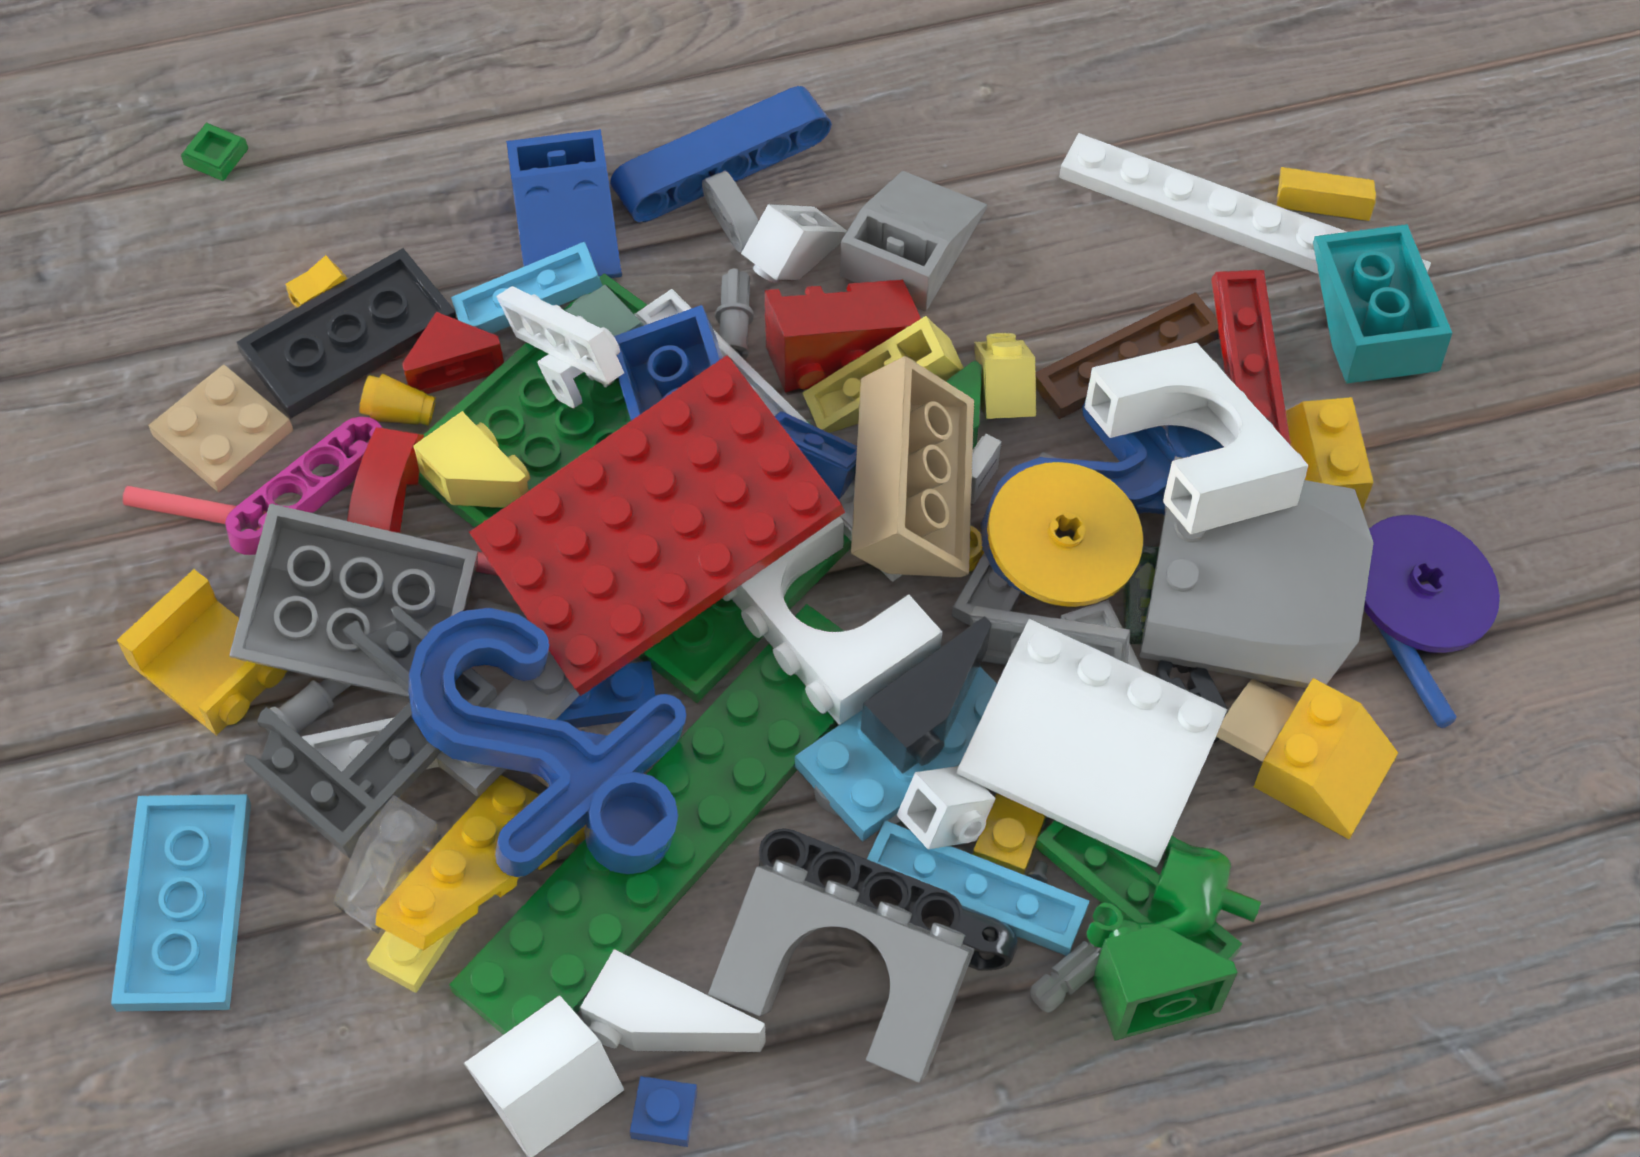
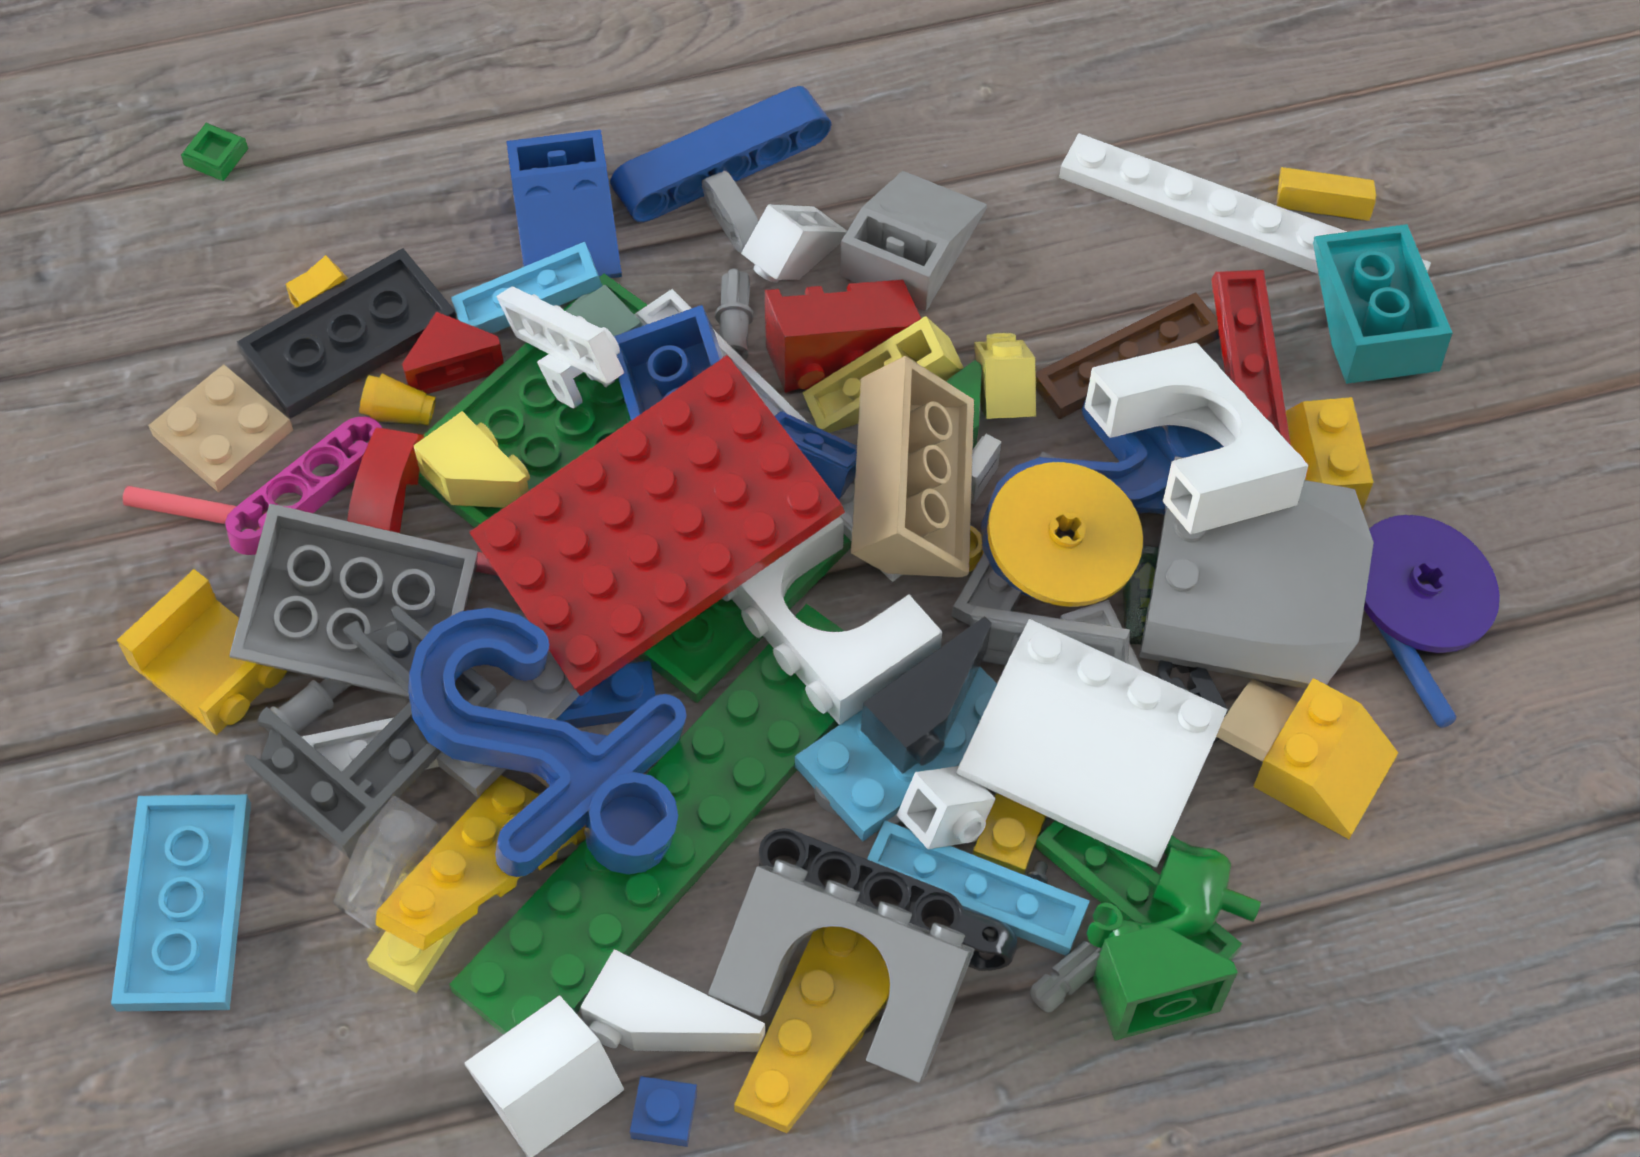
none -> yellow wing [734,926,890,1133]

